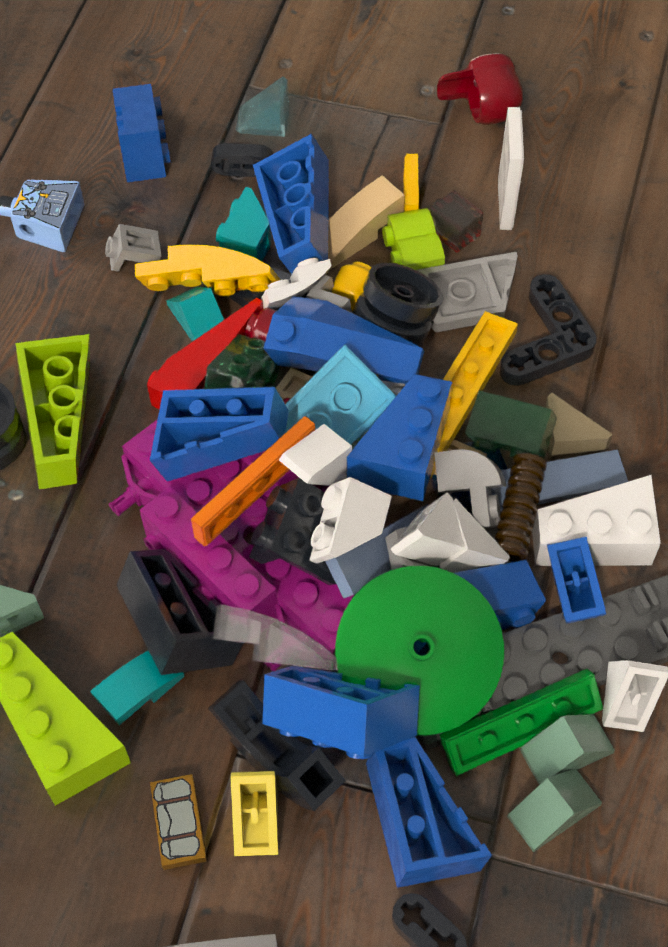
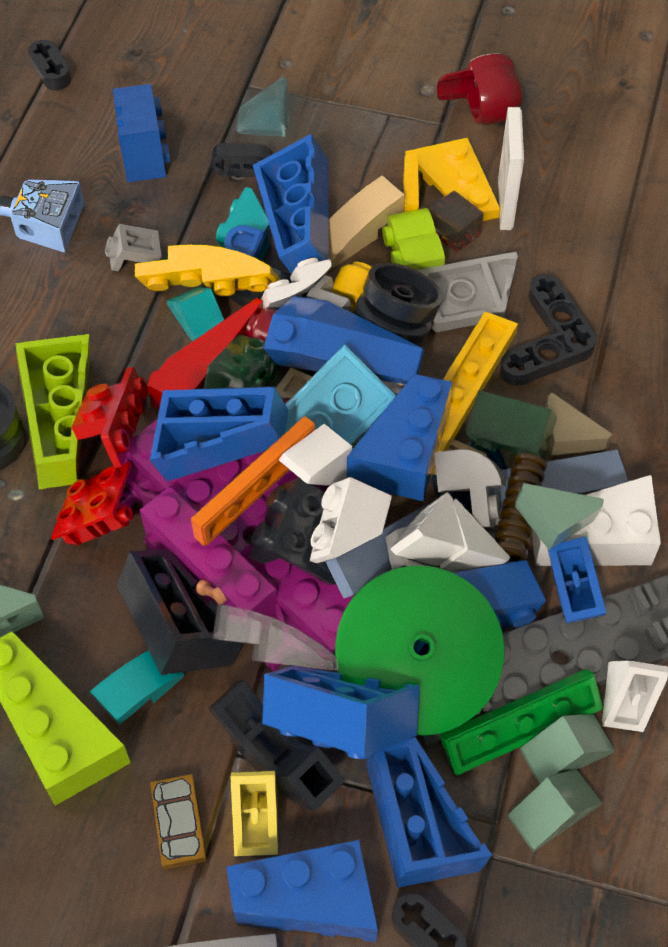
none -> black beam [28,40,71,91]
none -> red hinge [51,462,133,546]
none -> red bracket [71,366,148,468]
none -> nougat hinge [196,580,227,605]
none -> blue tile [224,225,266,259]
none -> blue wedge [226,840,378,942]
none -> yellow wing [405,138,500,225]
none -> sand green slope [515,483,604,550]

